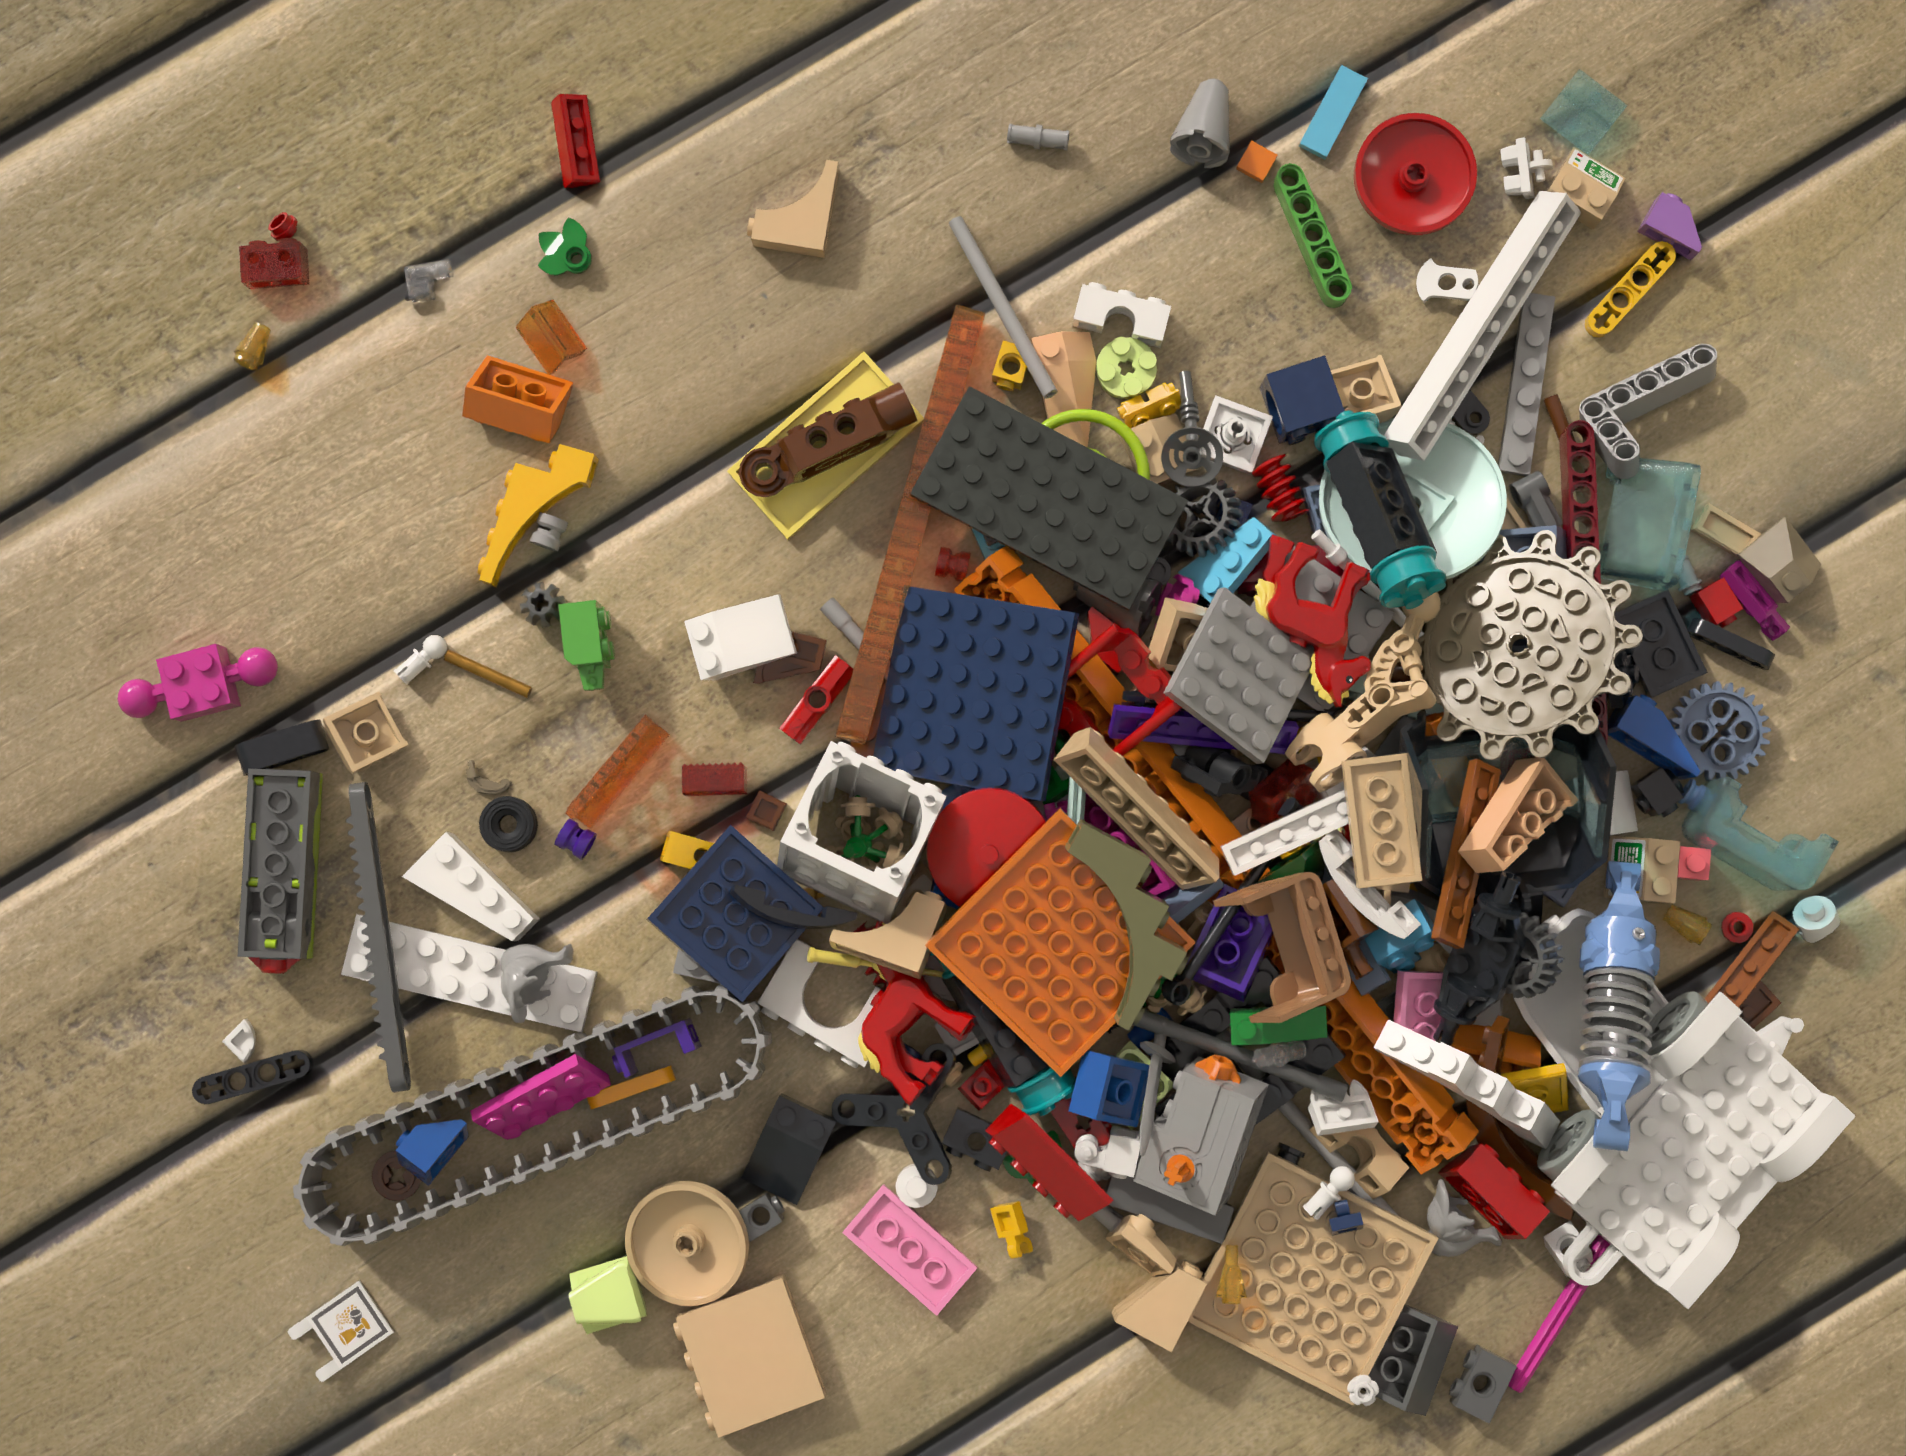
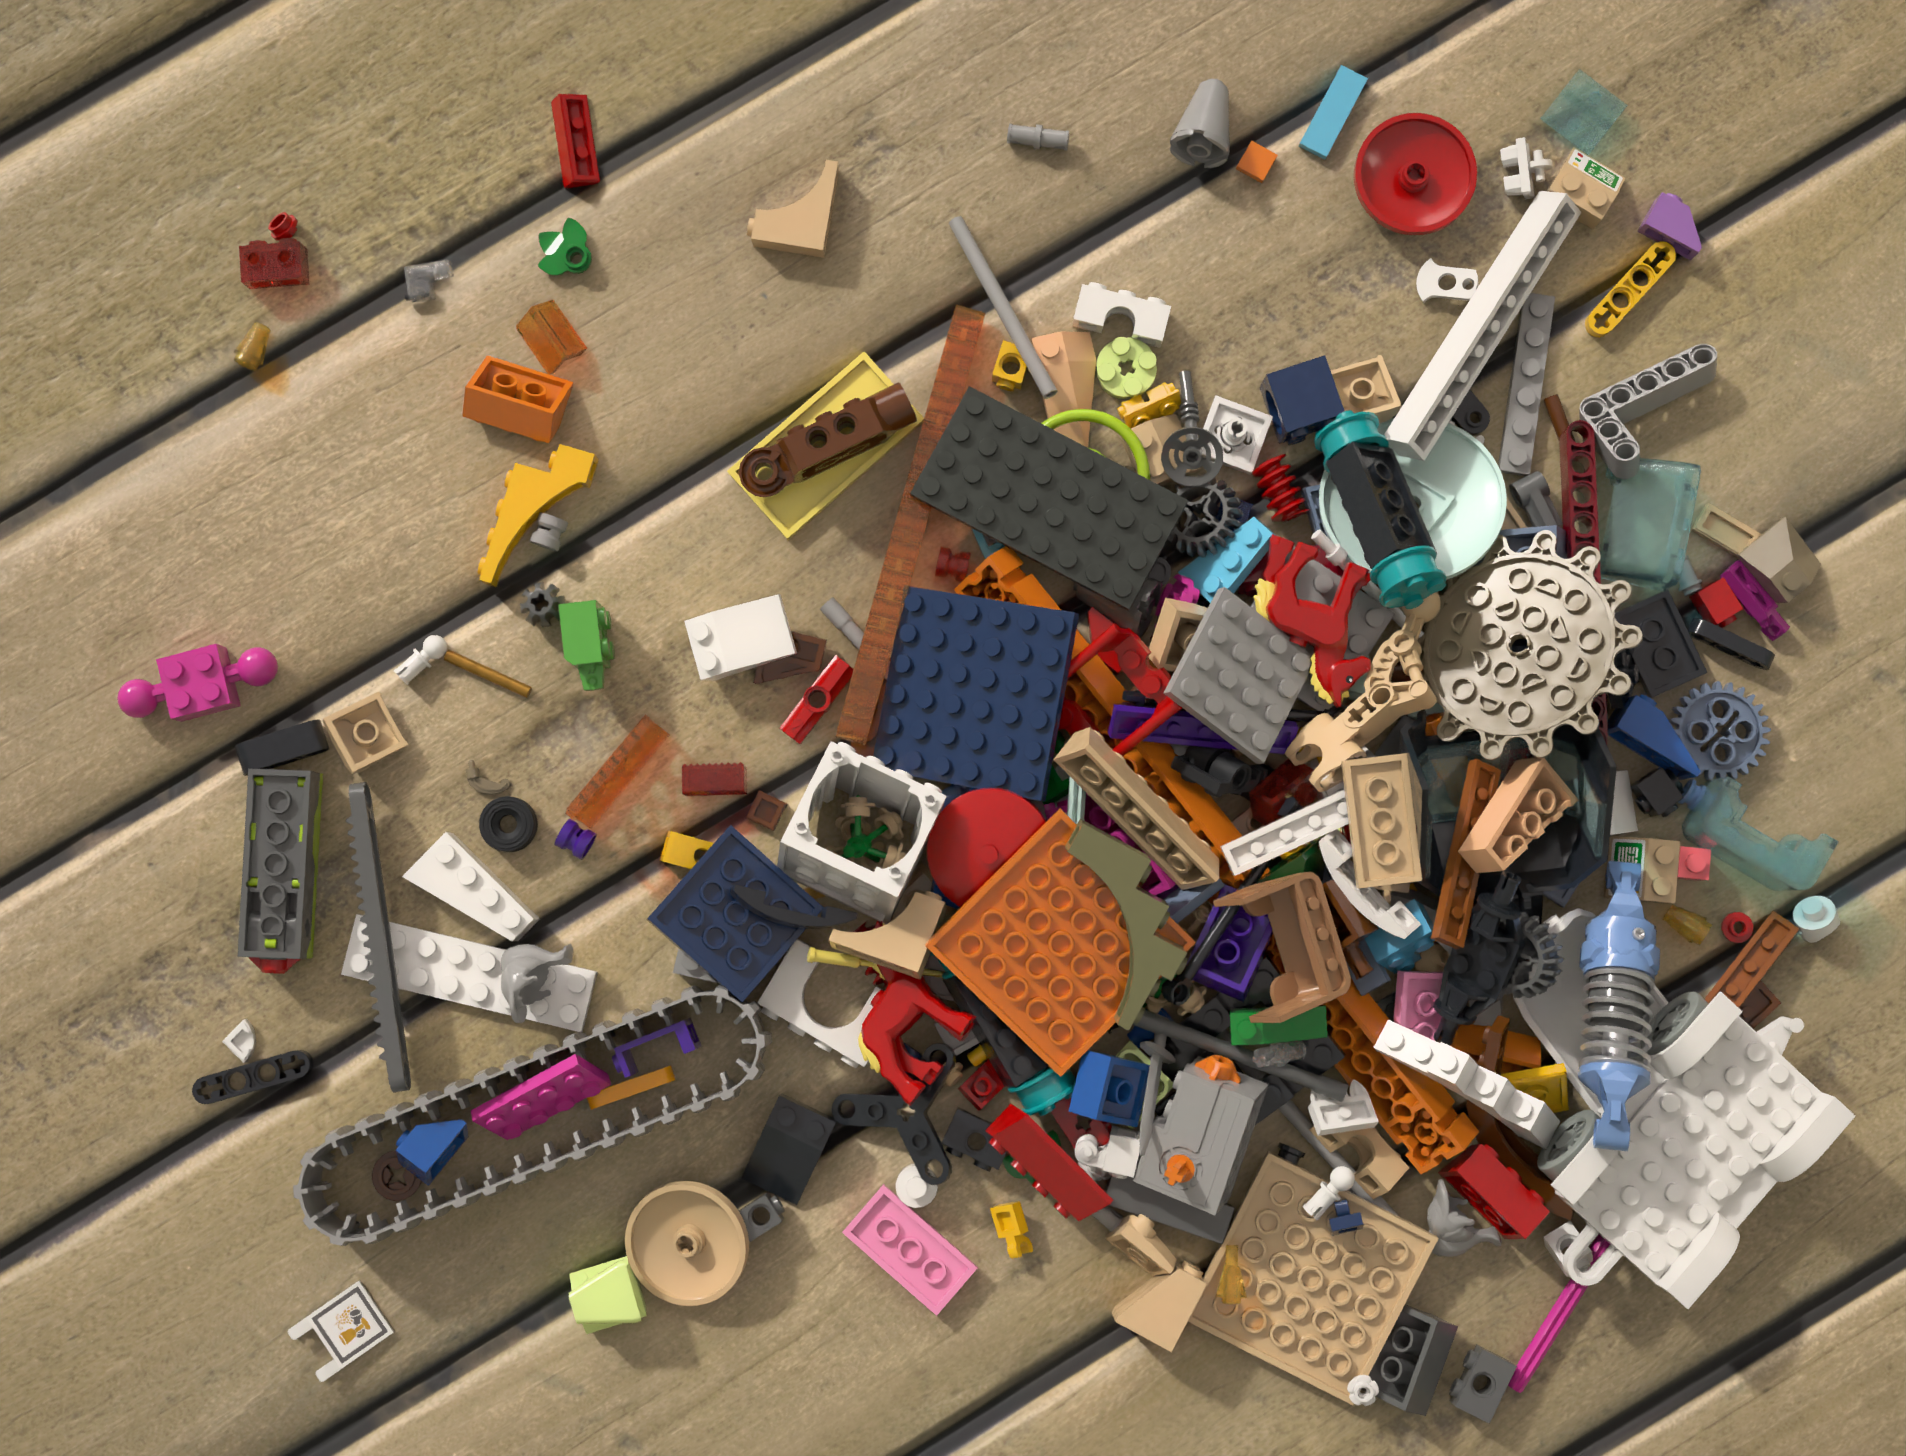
tan panel [673,1274,827,1438] -> none
bright green beam [1273,163,1352,308] -> none

